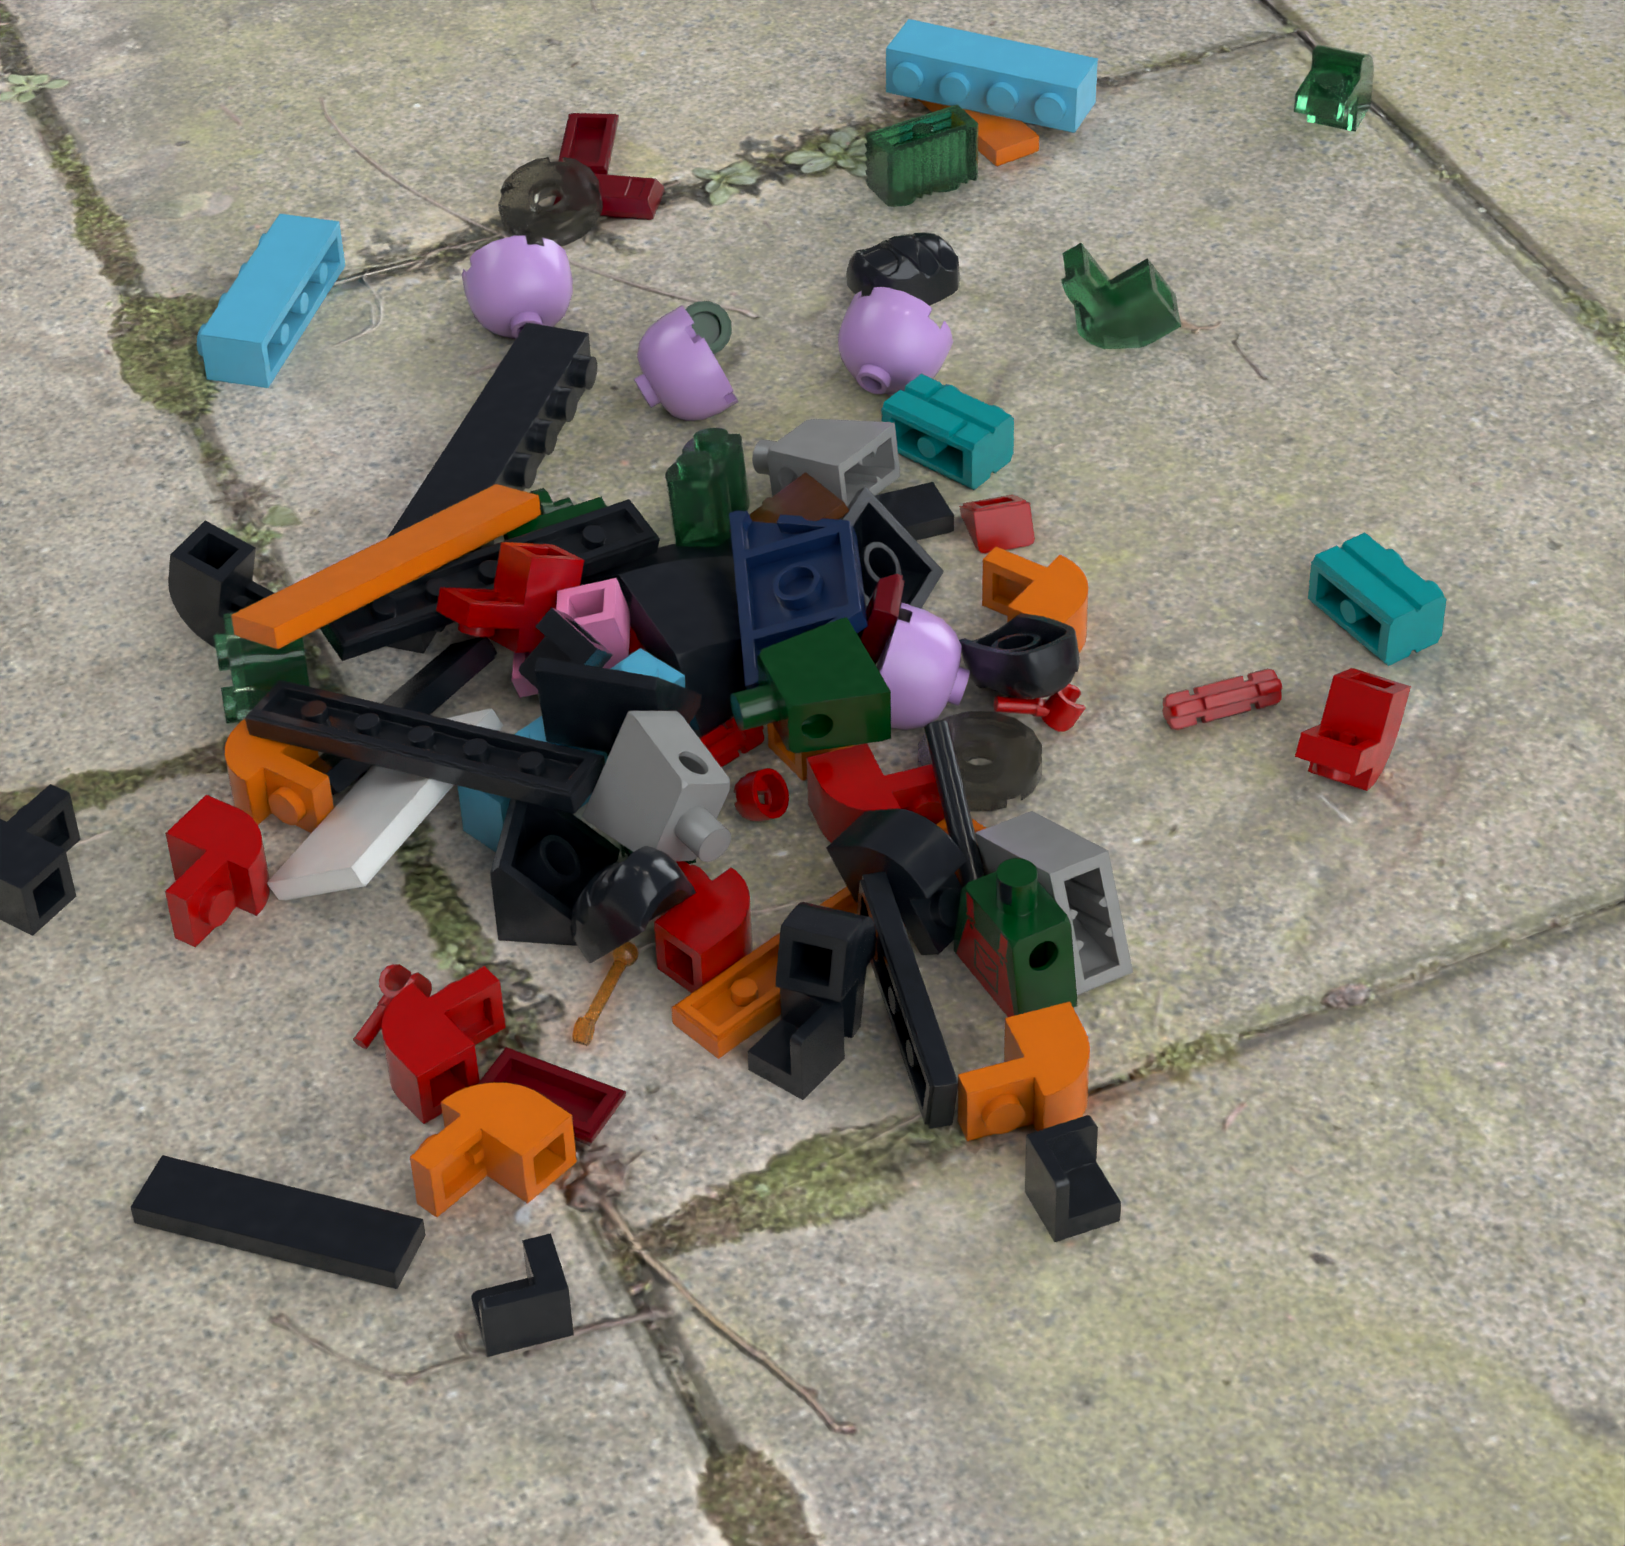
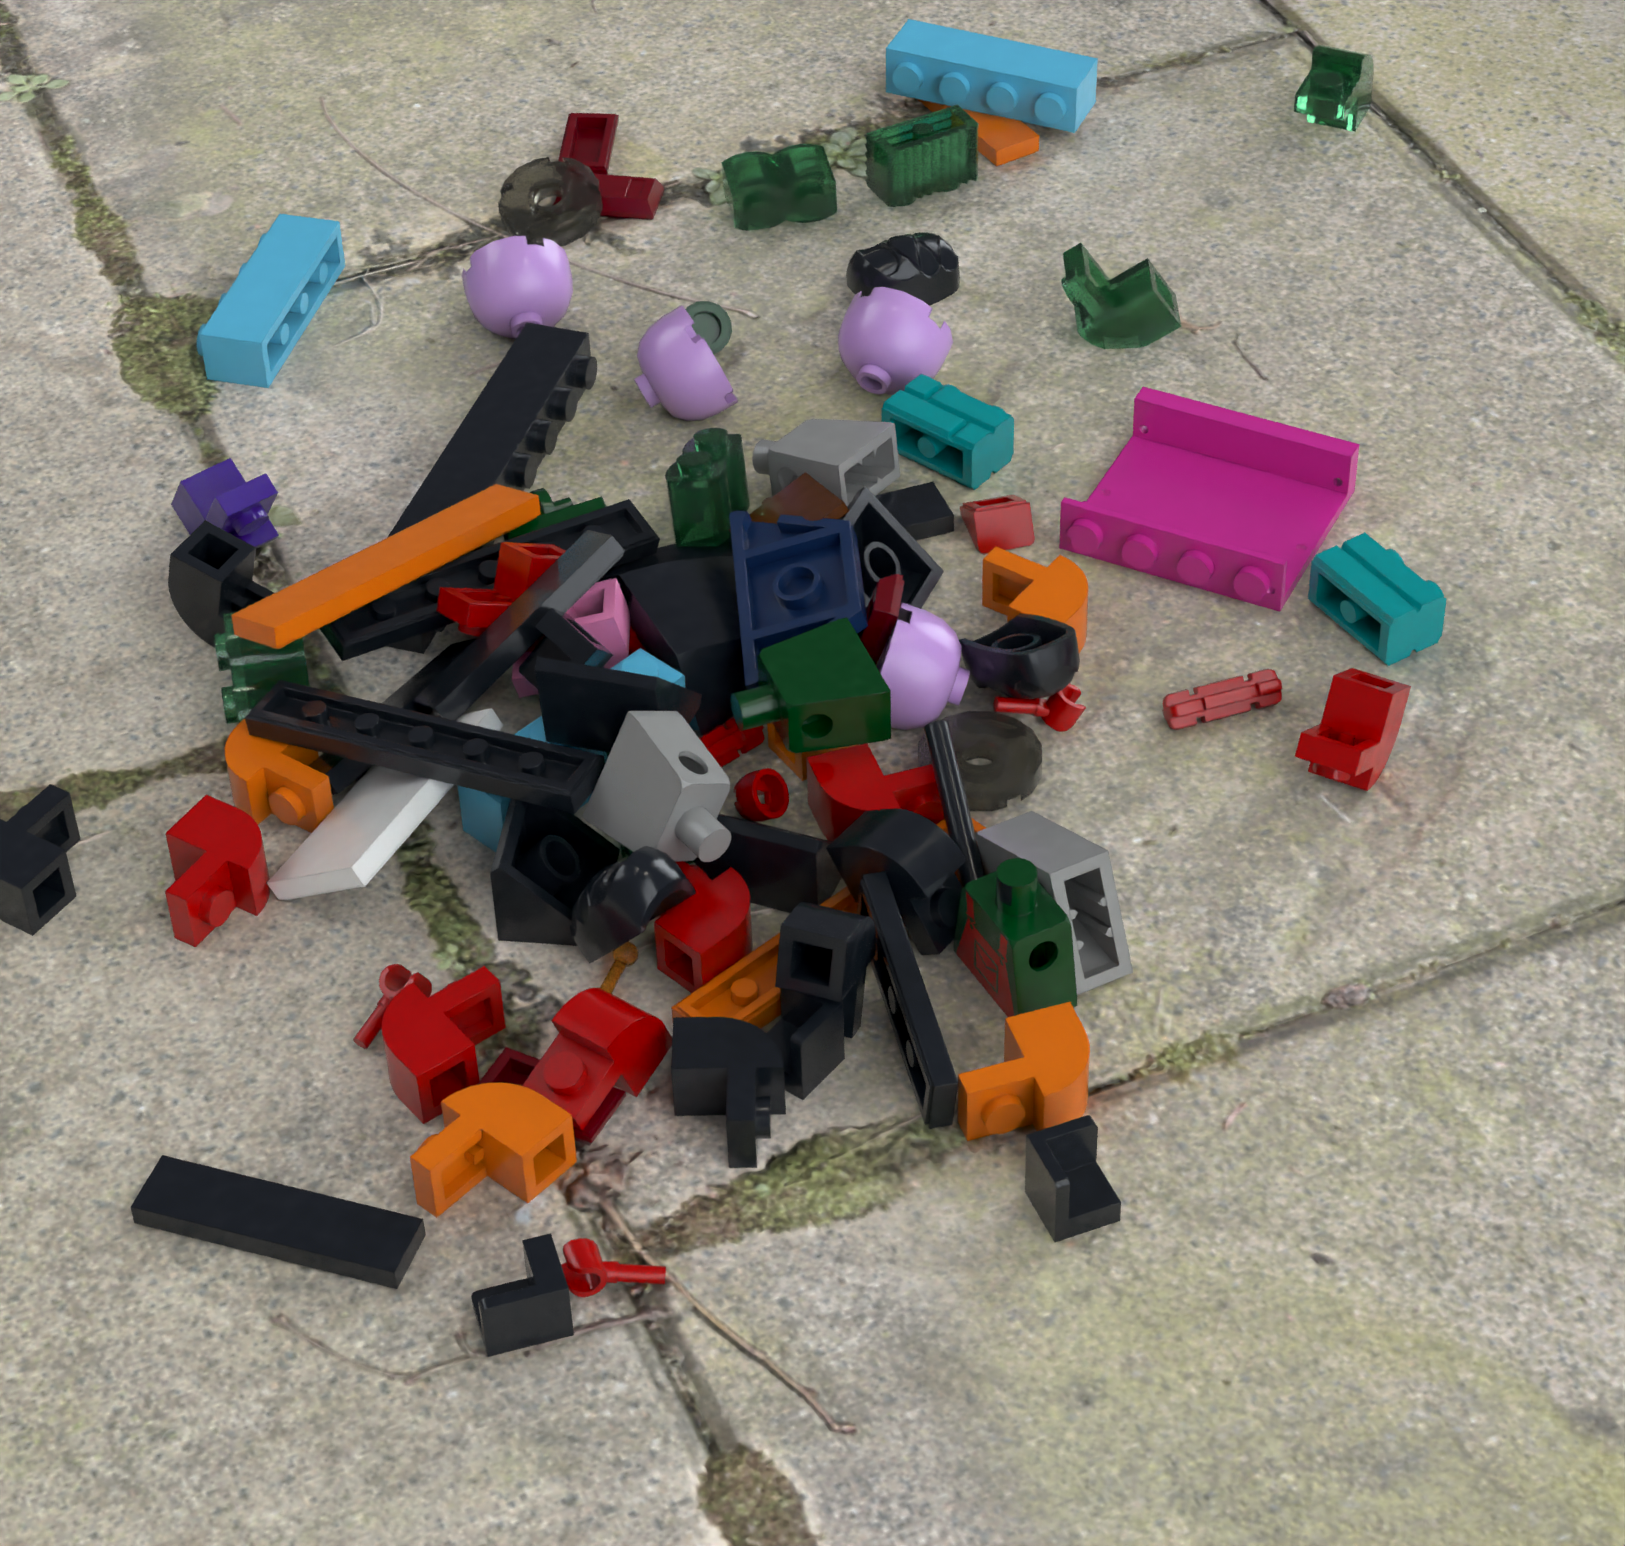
none -> dark purple brick [171,458,279,548]
none -> black tile [413,530,625,721]
none -> red brick [522,988,672,1131]
none -> red hand [561,1238,666,1298]
none -> black brick [671,1017,786,1168]
none -> black slope [695,814,842,913]
none -> clear green brick [721,144,837,231]
none -> dark pink panel [1059,386,1360,612]

